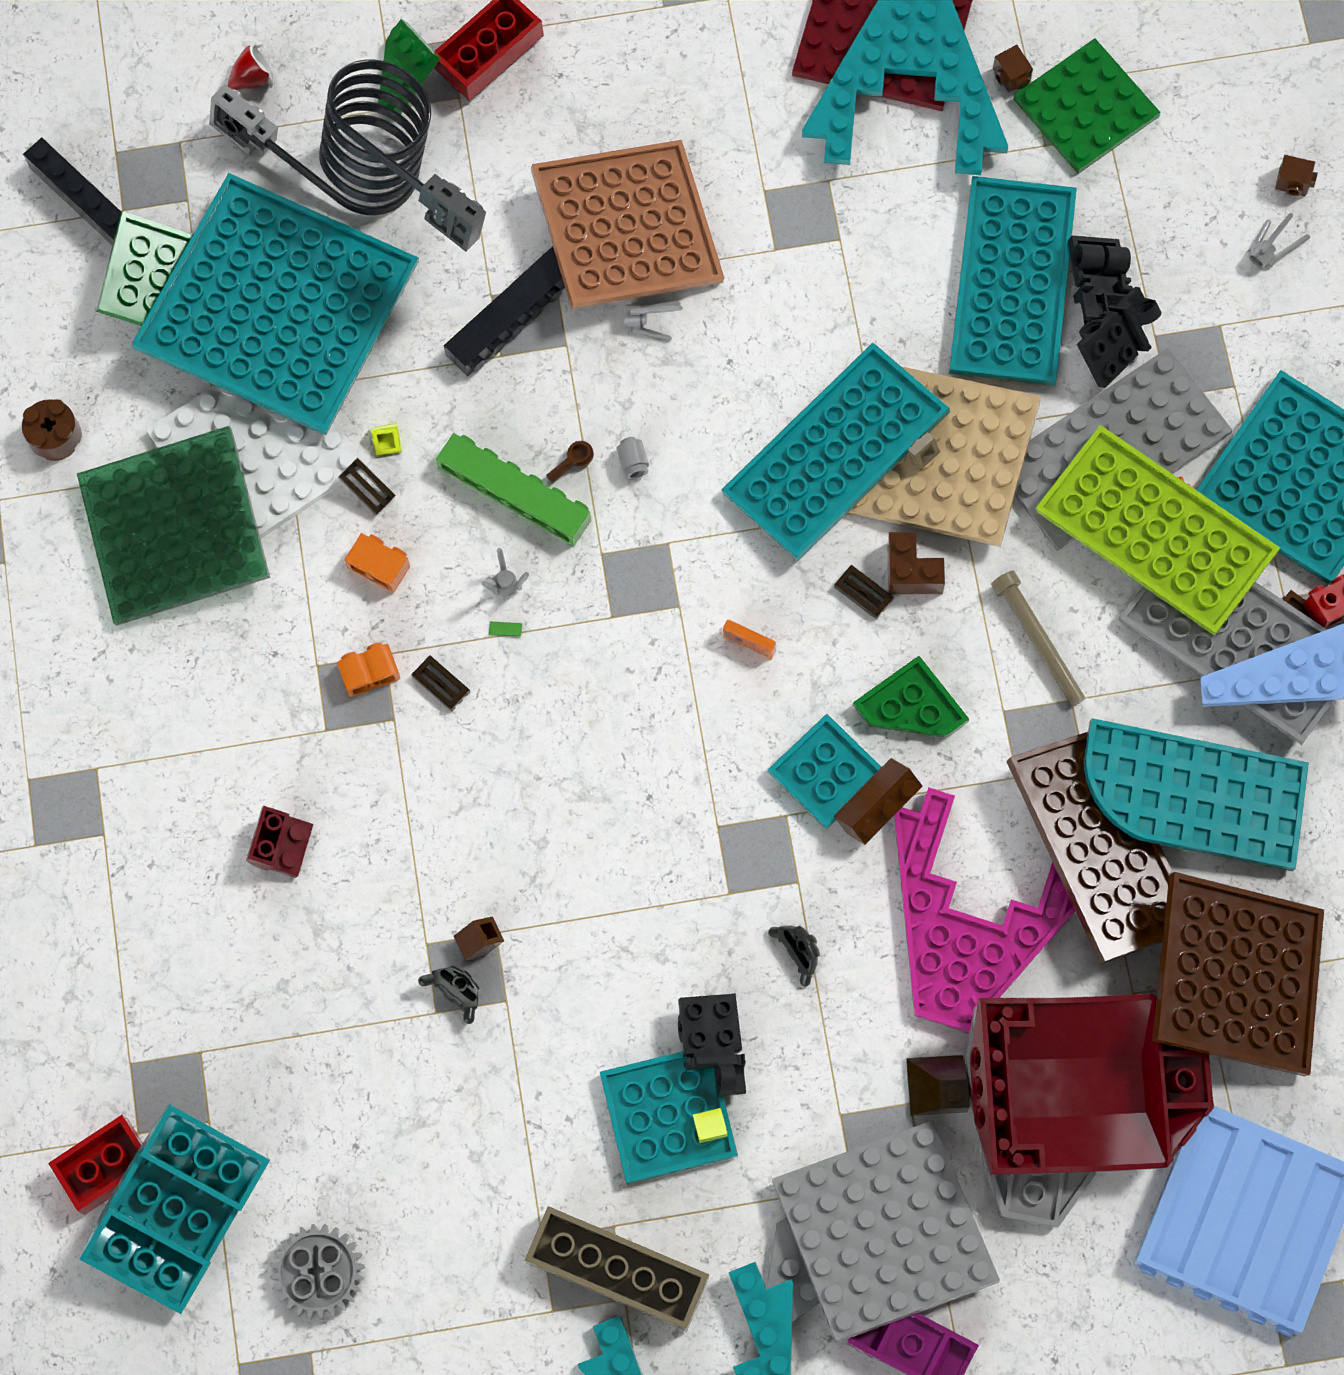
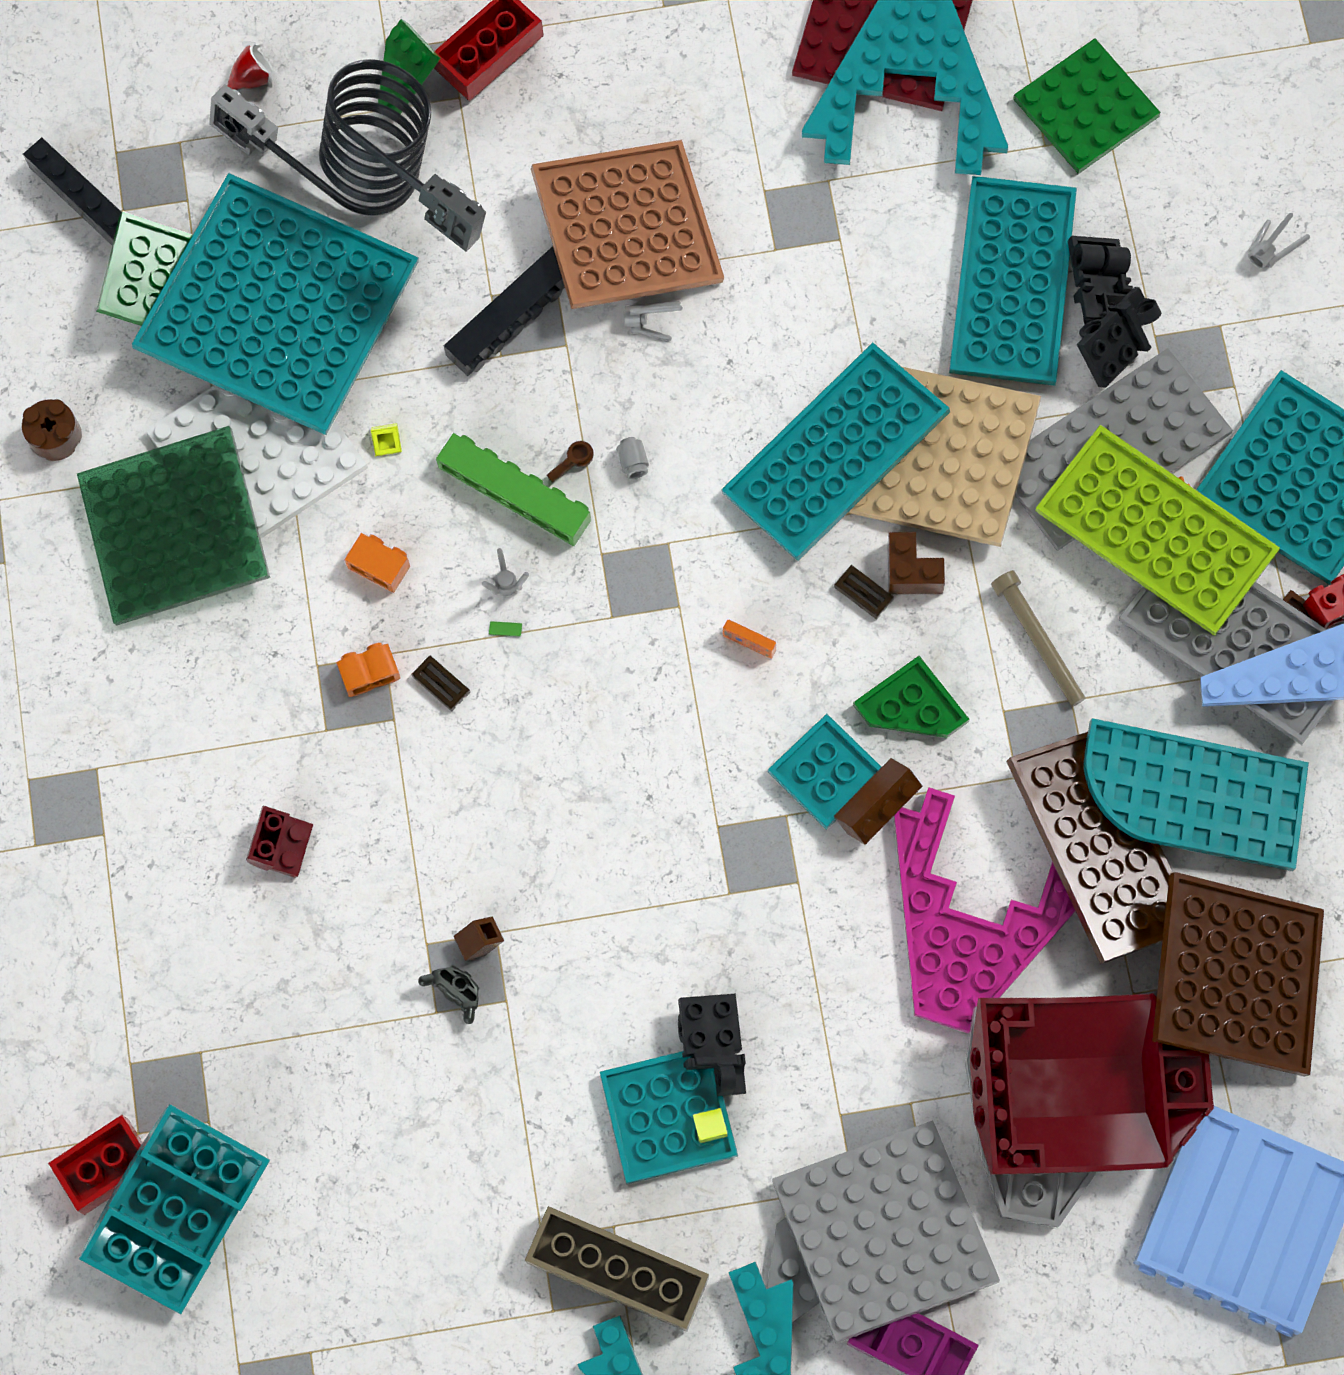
light grey gear [270,1224,365,1320] -> none
dark brown tile [338,457,396,515] -> none
pearl dark grey piece [768,925,820,987] -> none
dark brown slope [906,1055,970,1116] -> none
dark tan plate [908,432,940,470] -> none
reddish brown brick [993,45,1033,92] -> none
reddish brown brick [1275,154,1318,196] -> none

